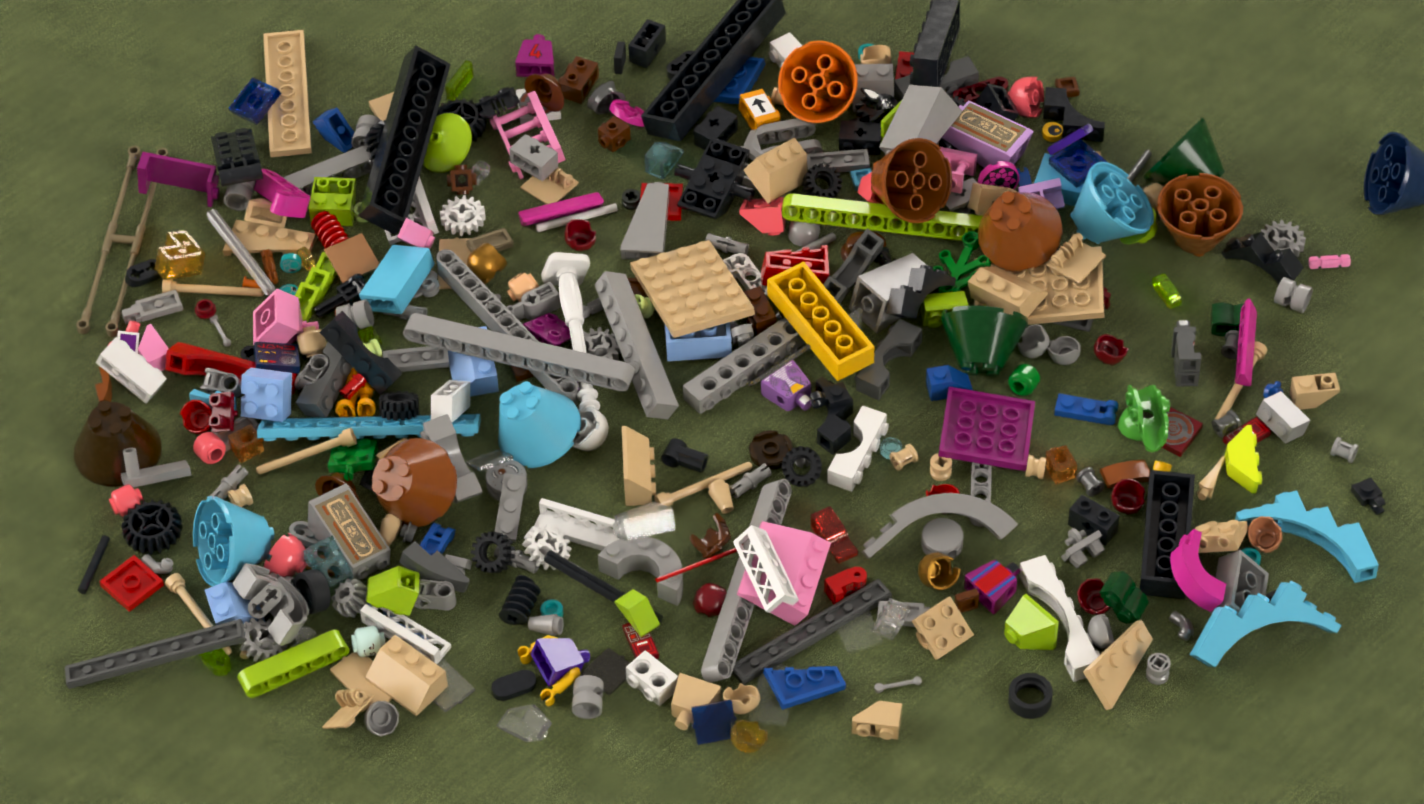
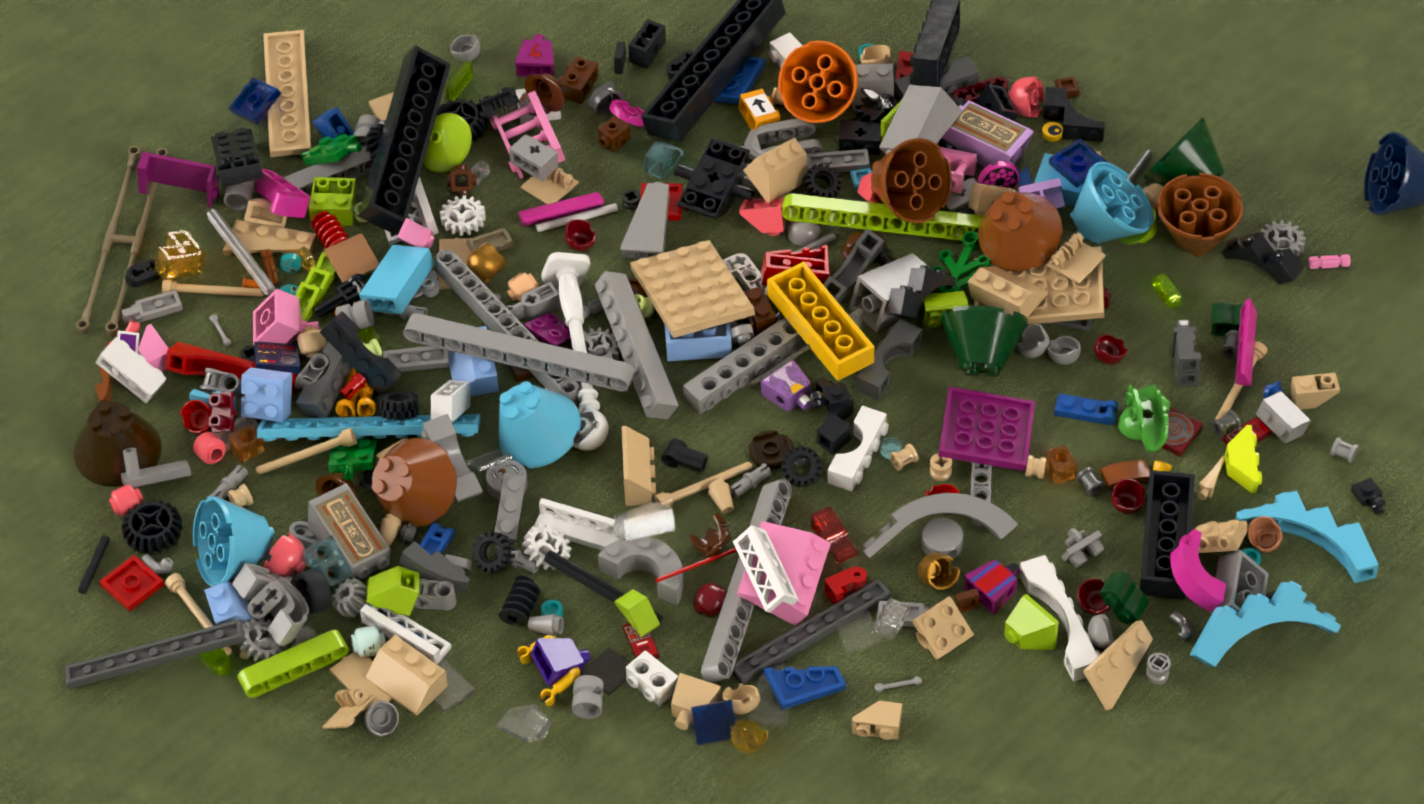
dark red plate [195,299,216,319] -> none
black tile [491,670,536,701] -> none
black brick [693,106,738,150] -> none
light grey pin [705,233,749,255] -> none
blue slope [926,365,973,401] -> none
green head [1008,364,1040,396] -> none
black tyre [1008,673,1053,719] -> none
dark purple tile [1047,123,1094,155] -> none
black brick [1068,494,1120,546] -> none
light grey wheel [1274,277,1313,313] -> none
none -> green plate [301,134,362,166]
none -> light grey hair [450,35,481,62]

